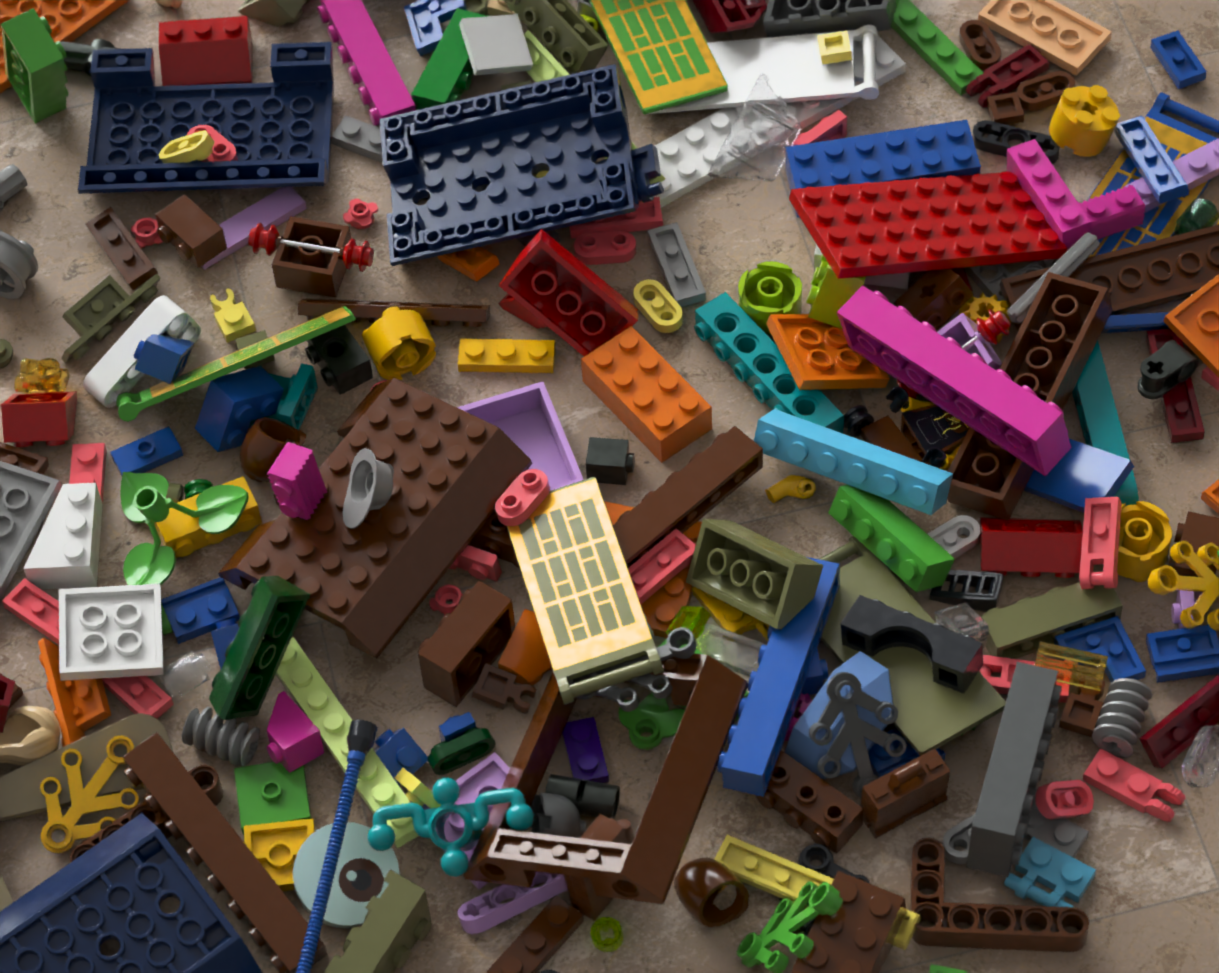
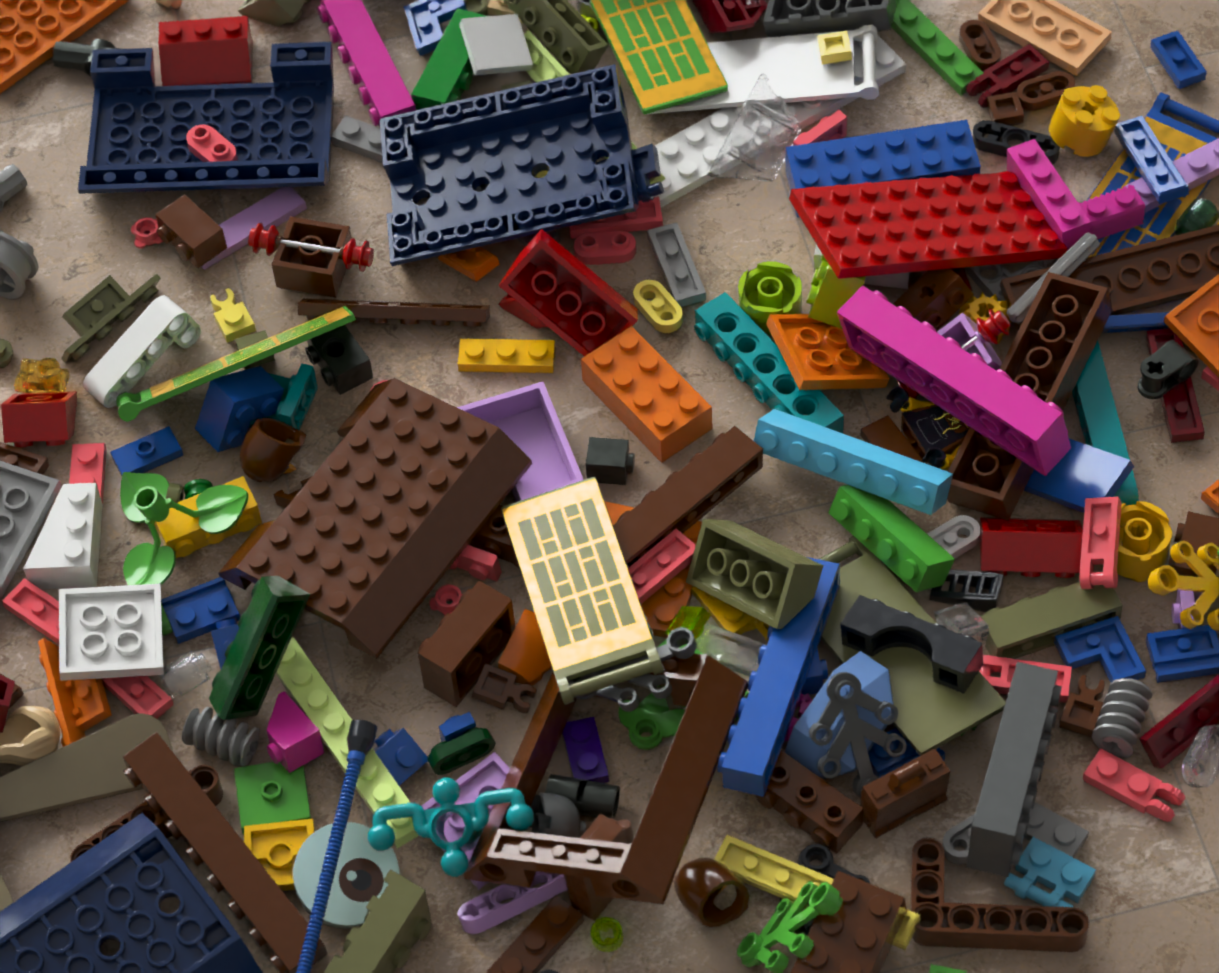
bright green brick [1,8,69,123] -> none
yellow plant [40,735,139,854] -> none
reddish brown plate [85,207,158,291] -> none
blue slope [134,334,194,384] -> none
light yellow plate [159,131,214,163] -> none
dark pink brick [267,442,327,520] -> none
coral plate [343,198,378,229] -> none
light grey piece [343,448,394,529] -> none
yellow brick [362,306,436,380] -> none
light yellow plate [394,768,441,809] -> none
coral plate [495,469,550,526] -> none
yellow arm [765,475,816,503] -> none
black bush [844,405,874,437] -> none
clear yellow tile [1034,641,1108,691] -> none
coral plate [1036,780,1094,820] -> none

